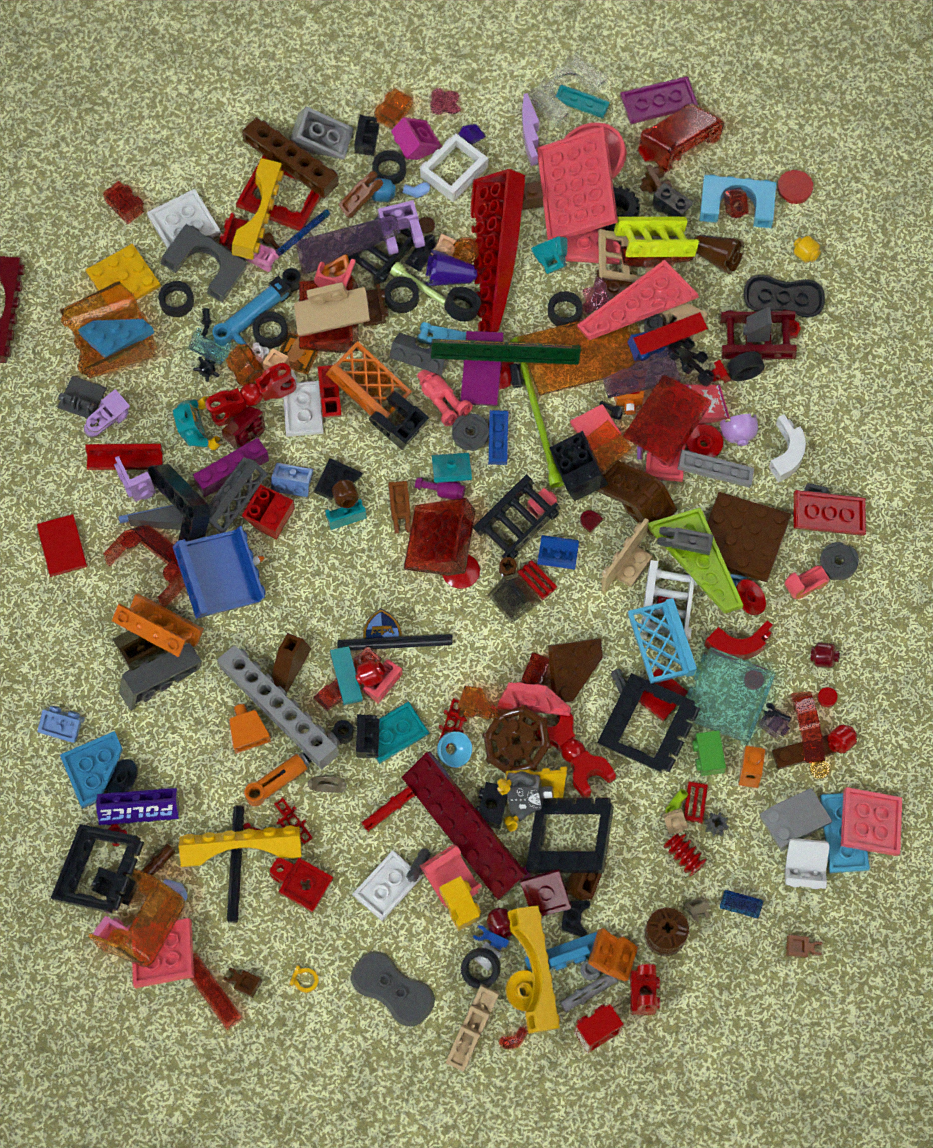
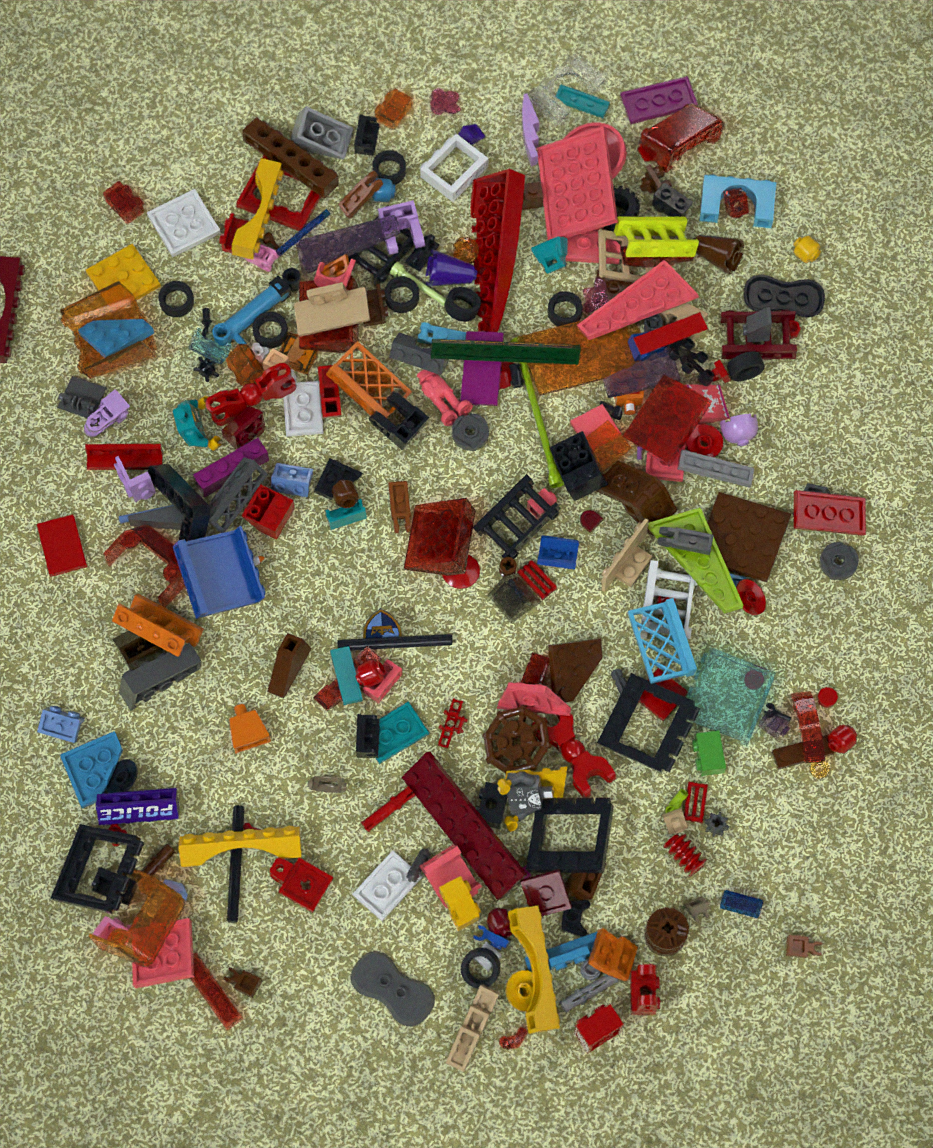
dark grey arch [161,224,248,303] -> none
light grey brick [217,645,339,770] -> none
orange piece [244,720,354,807] -> none
red piece [274,797,313,844] -> none
yellow piece [289,965,319,993] -> none
dark pink slope [391,117,442,160] -> none
light blue arm [403,182,430,198] -> none
magenta piece [415,477,466,501] -> none
reddish brown piece [419,217,435,234] -> none
light nougat tile [431,233,457,256] -> none
teal plate [432,452,472,483] -> none
medium azure piece [437,731,472,768] -> none
clear orange slope [457,686,500,720] -> none
blue plate [488,410,508,465] -> none
red arch [704,620,773,661] -> none
orange torso [738,746,765,788] -> none
light grey slope [760,788,832,852] -> none
white arch [769,414,806,483] -> none
red tile [777,170,813,204] -> none
coral animal [784,565,830,599] -> none
white bracket [785,838,829,889] -> none
dark red head [810,642,840,668] -> none
medium azure tile [820,793,870,873] -> none
coral plate [841,787,902,856] -> none

